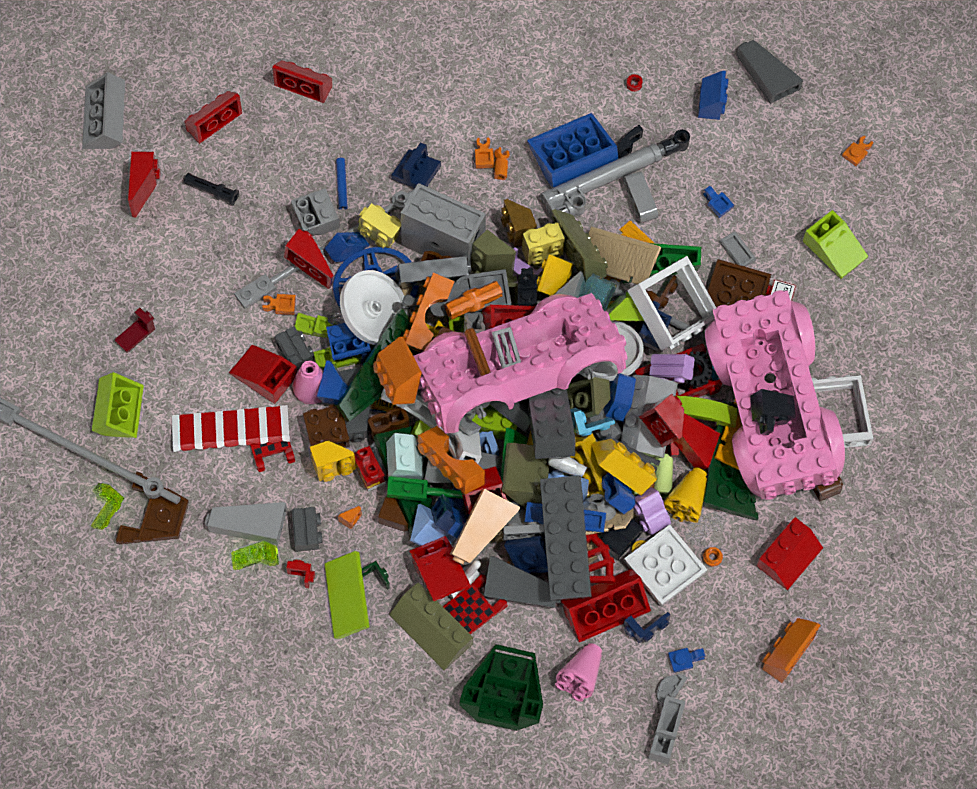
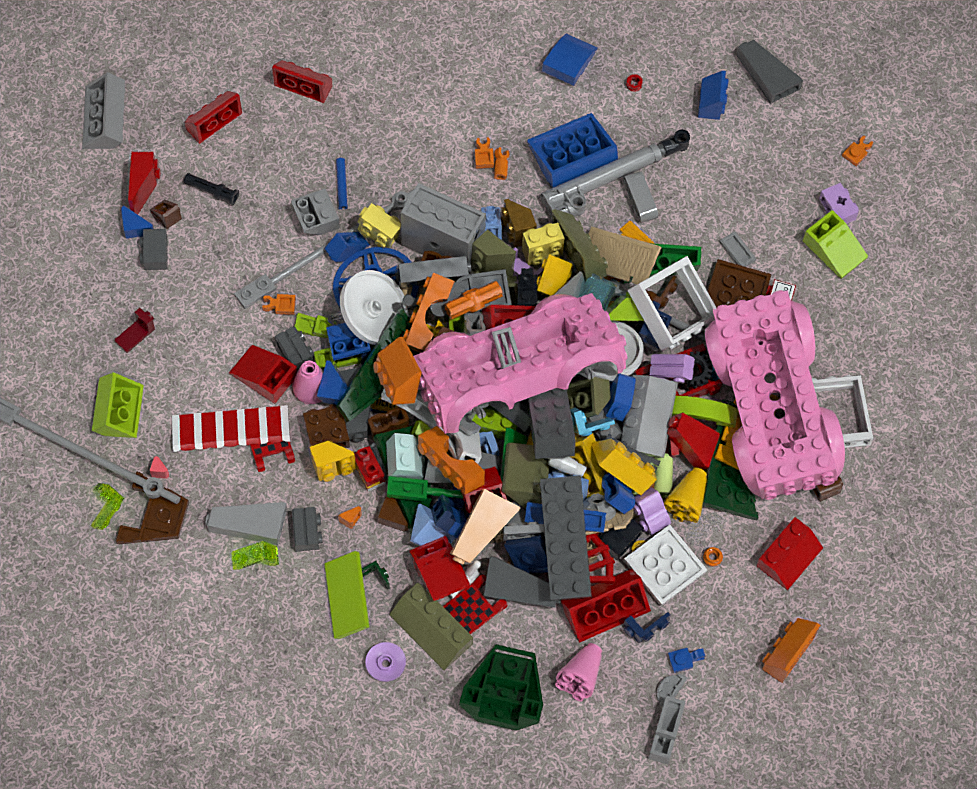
red slope [284,229,334,289] -> none
red bracket [286,559,315,588] -> none
dark blue bracket [391,142,441,188] -> none
dark orange axle [464,328,491,376] -> none
black slope [617,125,643,159] -> none
red slope [639,394,684,447] -> none
blue plate [703,186,734,218] -> none
black hinge [750,389,796,435] -> none
none -> blue slope [121,205,154,239]
none -> dark grey brick [140,229,168,271]
none -> reddish brown slope [150,199,182,229]
none -> coral slope [150,456,169,479]
none -> lavender dish [365,642,406,682]
none -> light blue bracket [481,206,502,240]
none -> blue slope [542,33,598,86]
none -> lavender brick [819,183,859,224]

